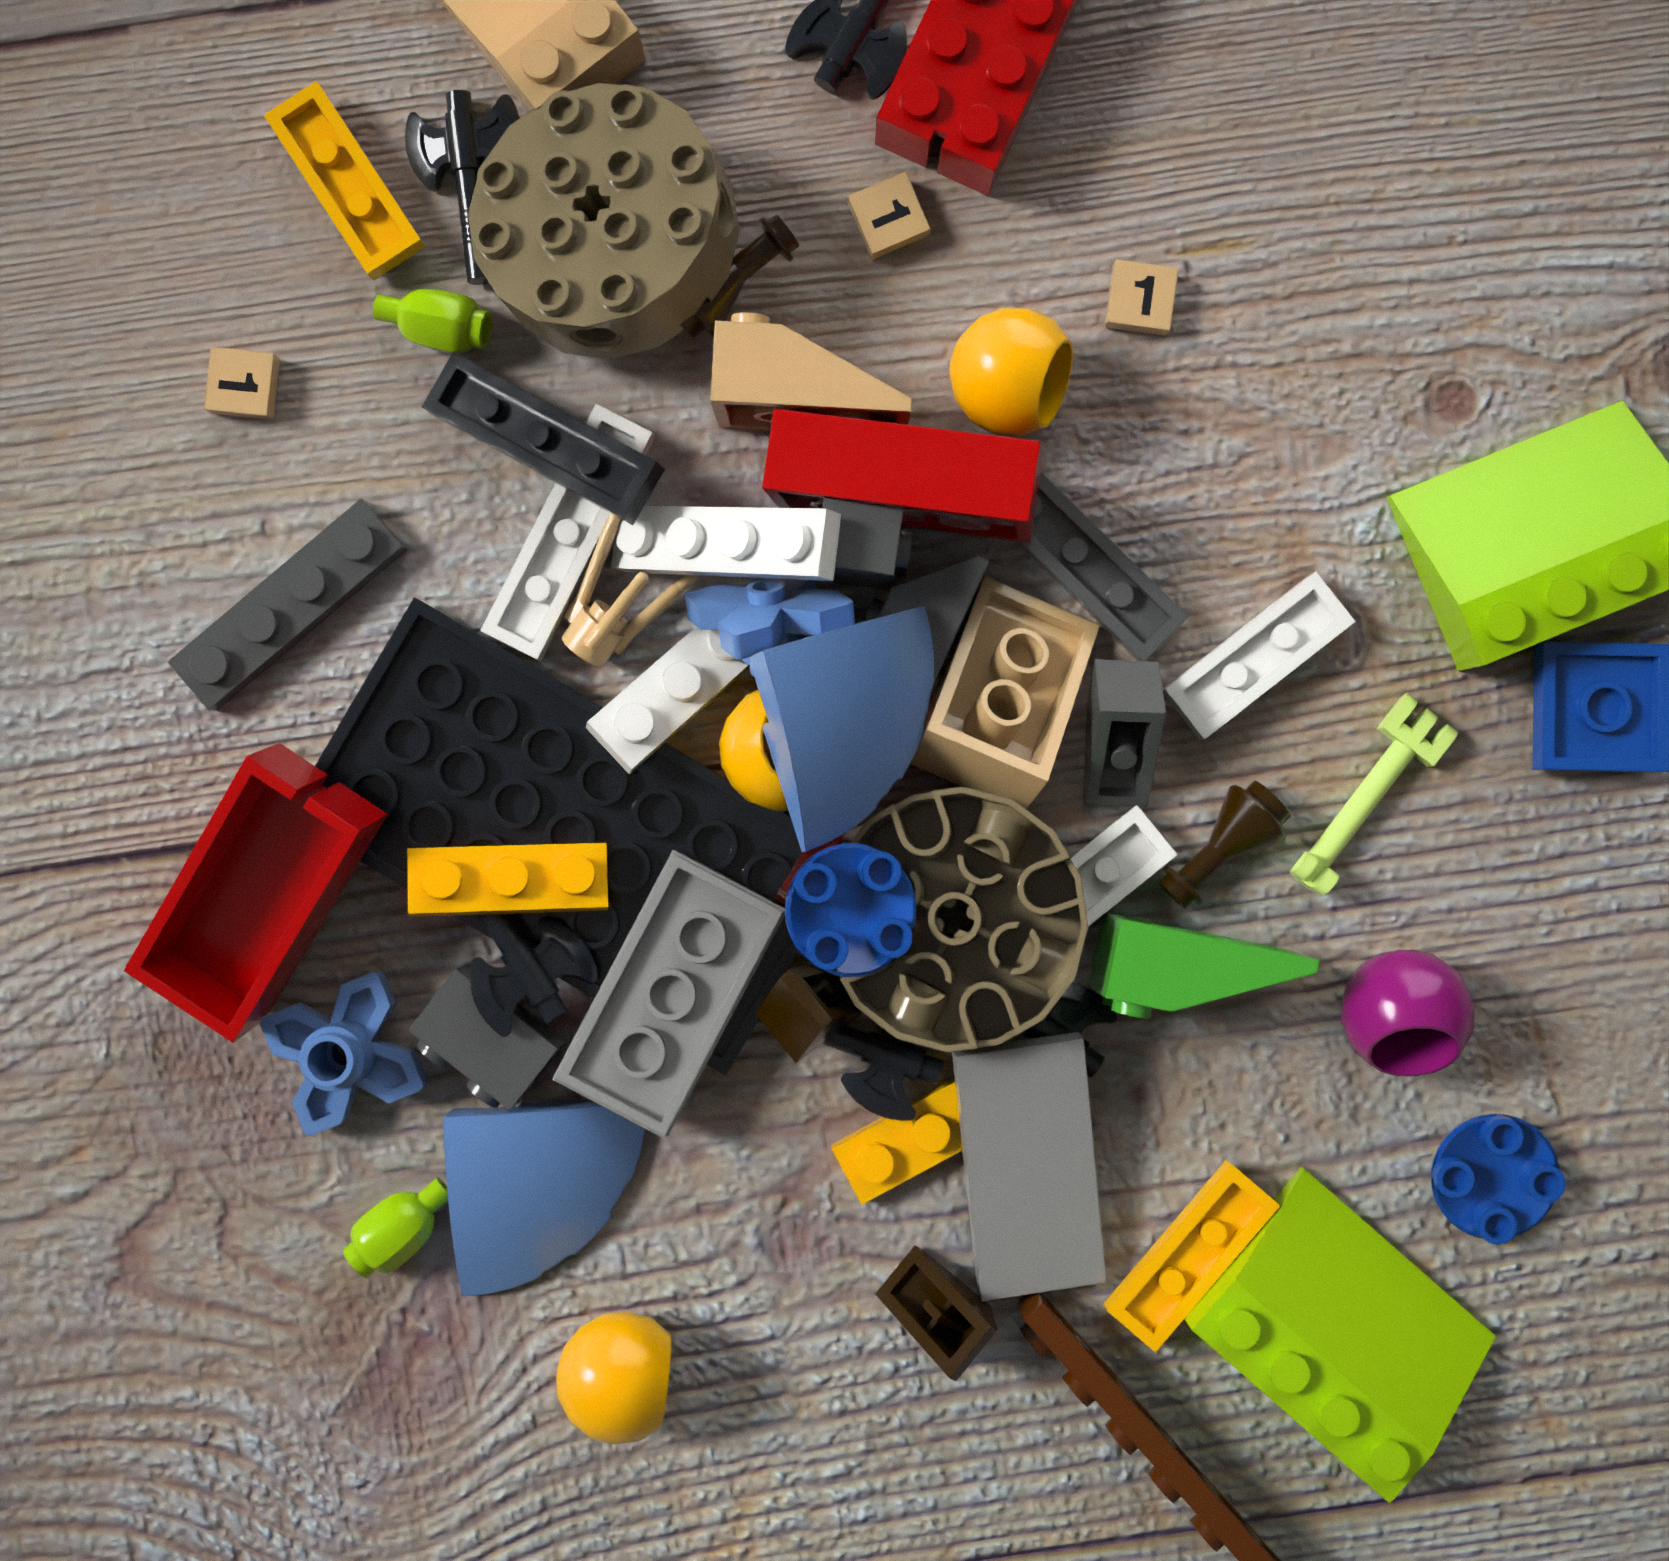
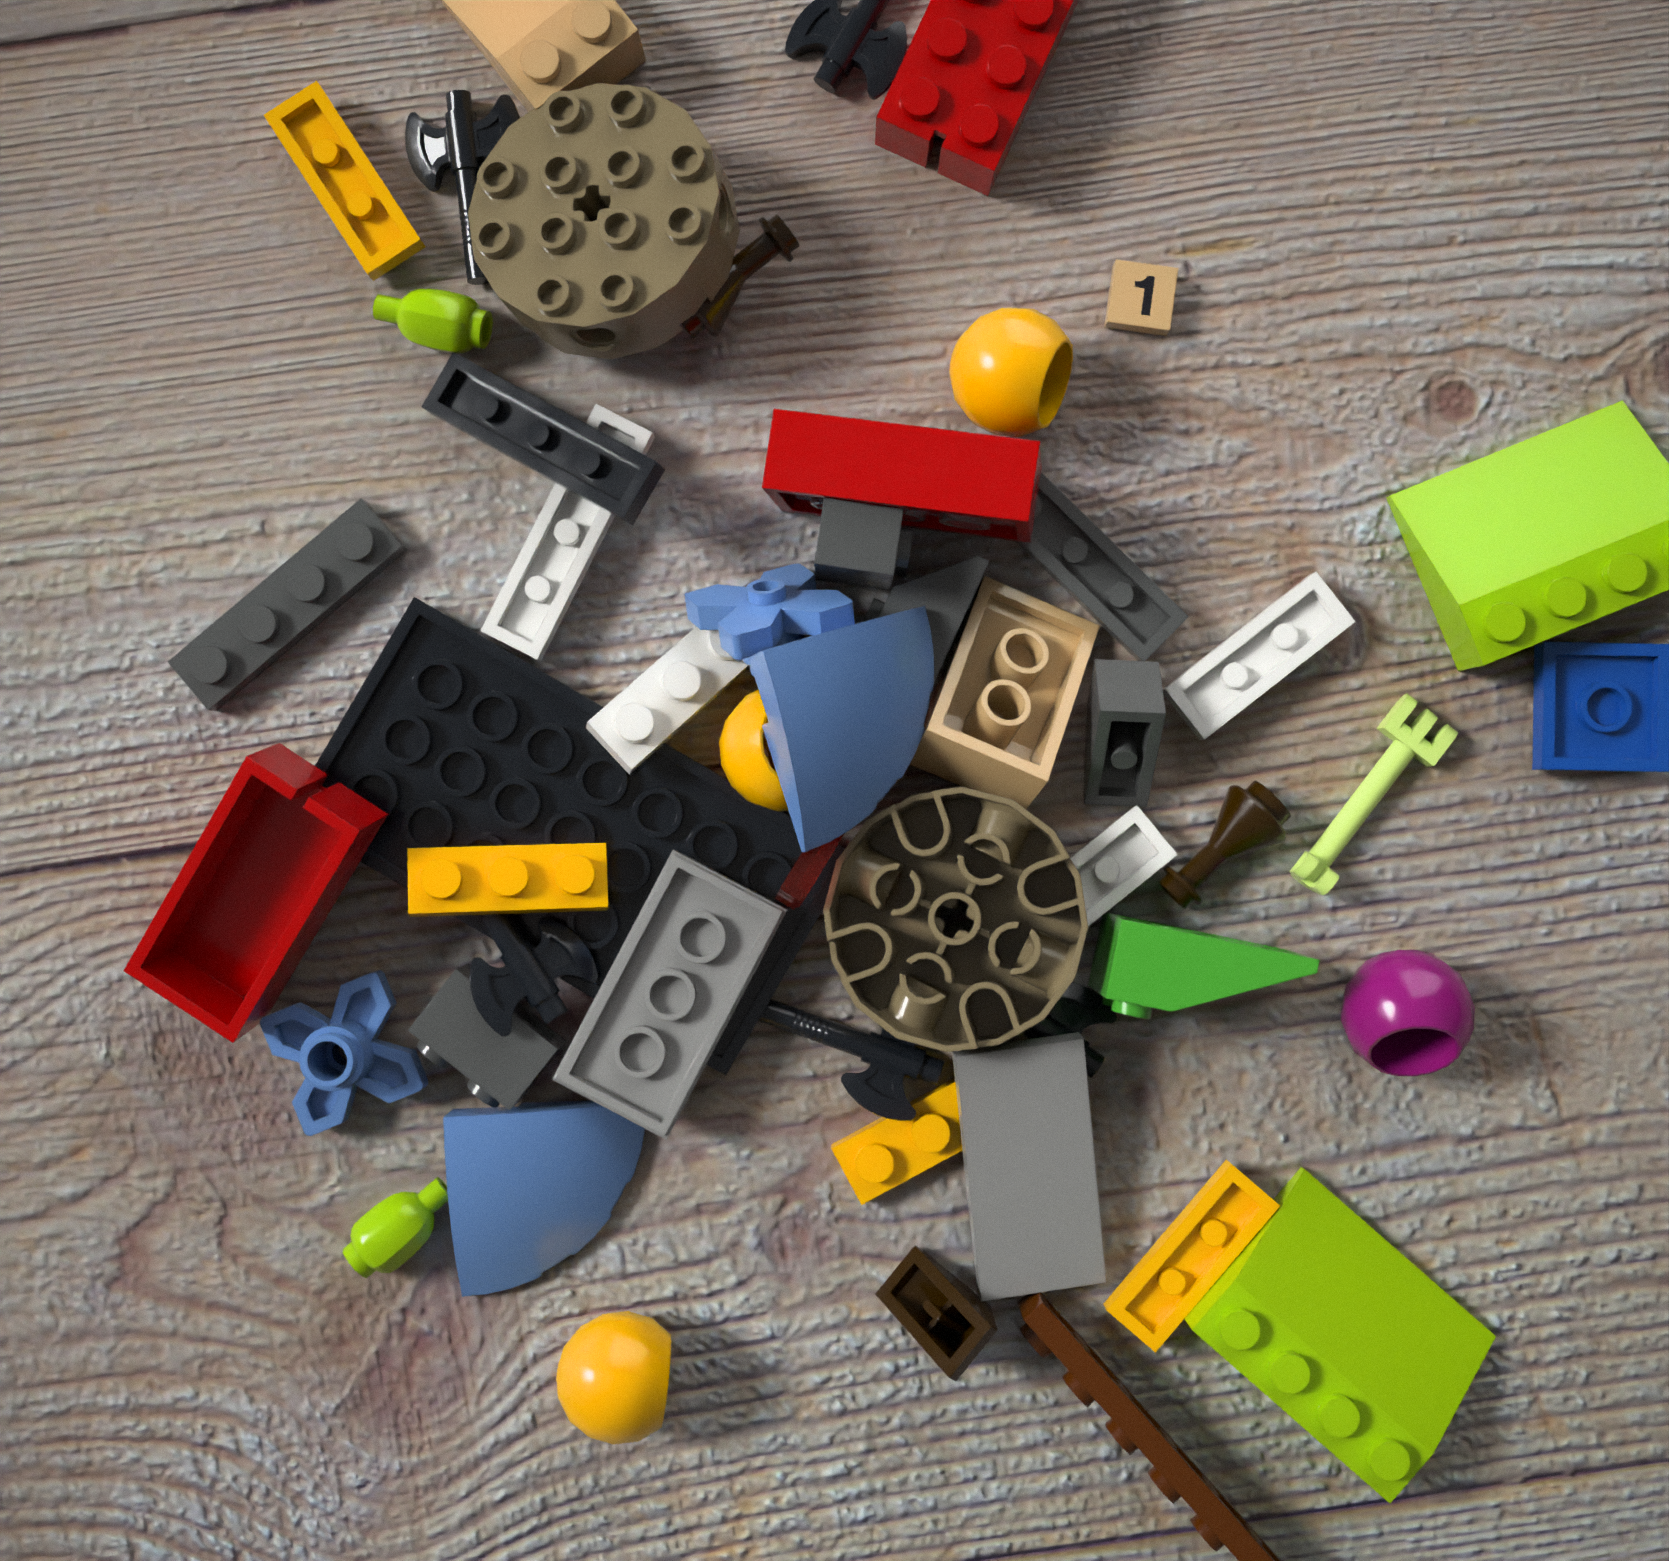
tan tile [204,347,280,420] -> none
tan plant [562,514,698,667] -> none
white plate [611,506,841,581] -> none
tan slope [710,312,912,430] -> none
dark brown slope [755,963,863,1063] -> none
blue dish [785,843,916,977] -> none
tan tile [848,171,931,260] -> none
blue dish [1431,1114,1566,1245] -> none

